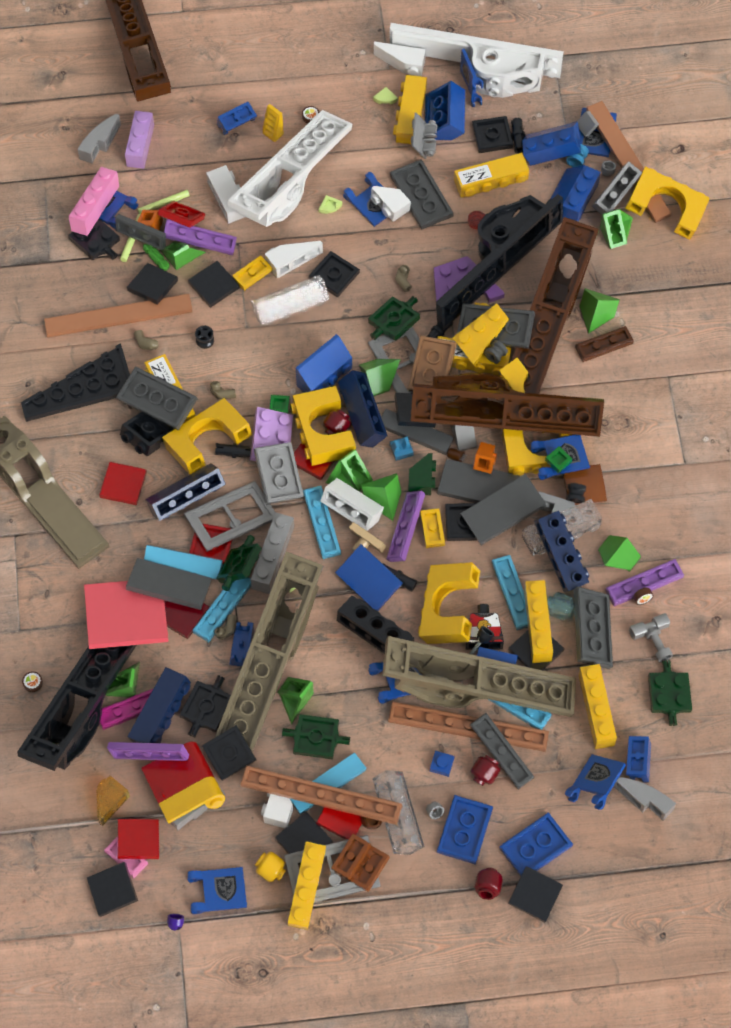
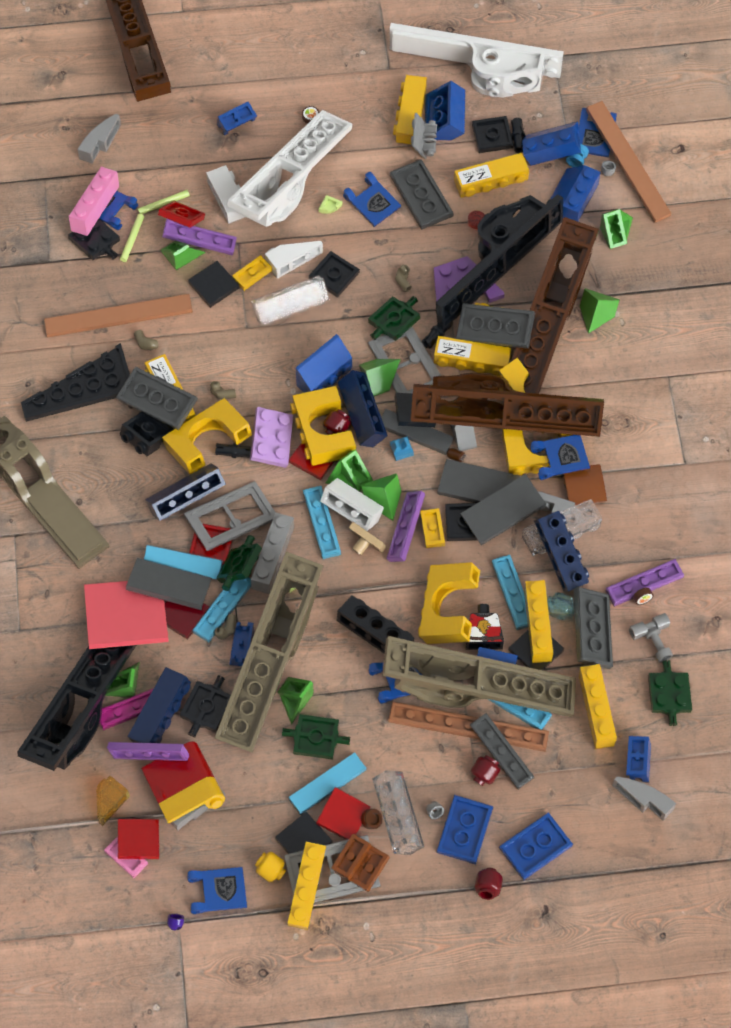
tile [22,671,43,692] -> none
black tile [87,862,138,917] -> none
red tile [99,462,147,505] -> none
dark grey tile [115,214,166,250] -> none
lavender brick [125,111,154,169] -> none
black tile [127,263,178,305] -> none
orange brick [137,210,163,230] -> none
bright green axle [143,244,170,271] -> none
black wheel [195,325,214,349] -> none
black tile [202,725,257,781] -> none
nougat tile [240,765,403,825] -> none
light grey tile [254,442,304,504] -> none
white slope [261,793,293,829] -> none
yellow slope [263,104,284,142] -> none
green plate [269,395,290,414] -> none
blue tile [335,544,403,611] -> none
white slope [371,186,411,222] -> none
yellowish green tile [373,87,398,104] -> none
white slope [374,41,426,77] -> none
black pin [383,563,417,592] -> none
medium nougat tile [407,335,457,397] -> none
dark green slope [408,453,436,496] -> none
blue plate [430,751,455,777] -> none
yellow wing [452,304,509,366] -> none
blue flag [460,49,484,107] -> none
black hinge [469,626,494,655] -> none
orange brick [473,442,497,474] -> none
dark grey wheel [484,340,508,364] -> none
black tile [508,866,563,923] -> none
green plate [545,446,573,473] -> none
blue flag [565,754,626,810] -> none
black wheel [566,483,587,503] -> none
reddish brown tile [575,326,634,362] -> none
light grey tile [577,111,599,136] -> none
light grey brick [591,161,642,215] -> none
bright green slope [598,535,641,572] -> none
yellow arch [625,166,710,240] -> none

